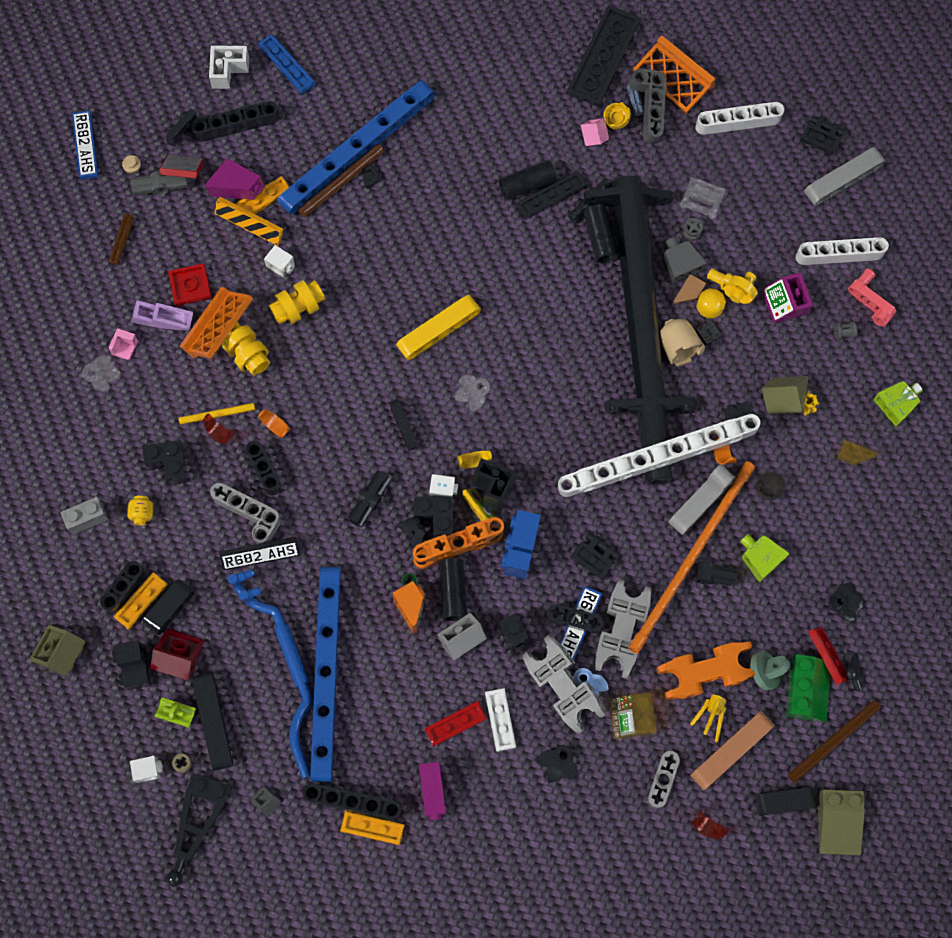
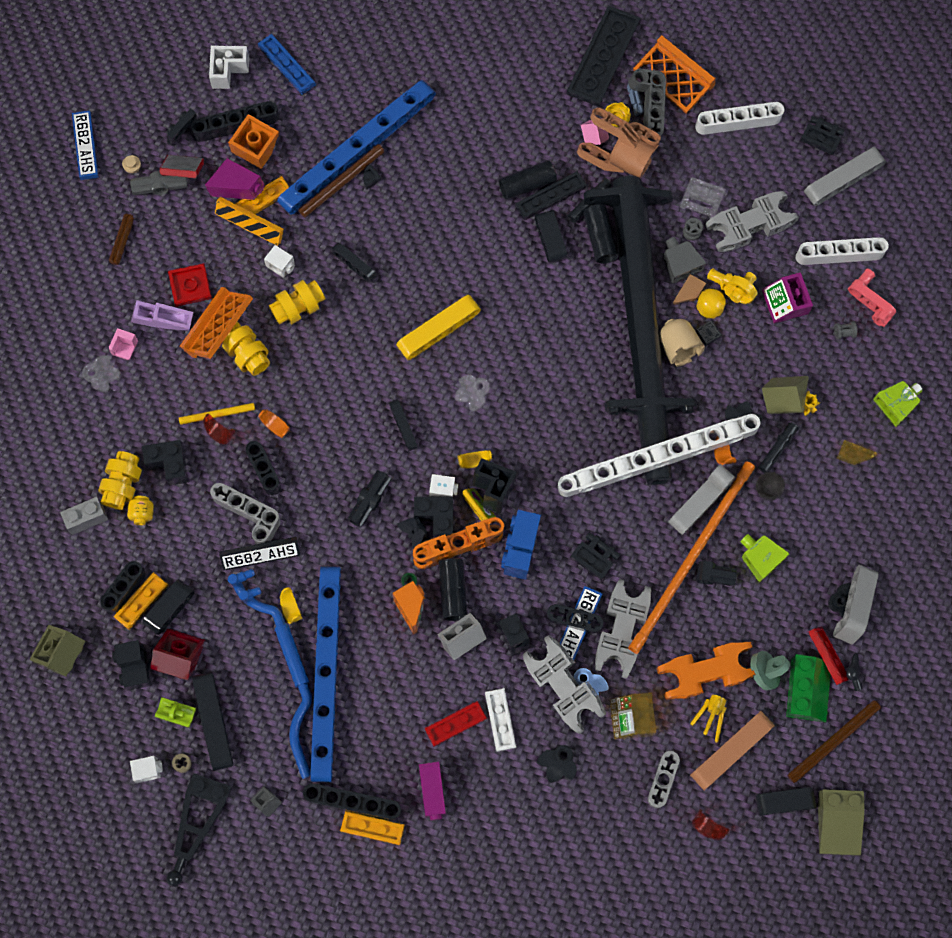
none -> yellow piece [98,451,142,510]
none -> orange slope [228,114,279,169]
none -> yellow helmet [280,587,302,624]
none -> black beam [331,242,377,283]
none -> black beam [534,210,567,263]
none -> nougat piece [577,108,661,179]
none -> light grey piece [705,191,799,252]
none -> black pin [758,422,799,474]
none -> light grey beam [833,564,878,644]

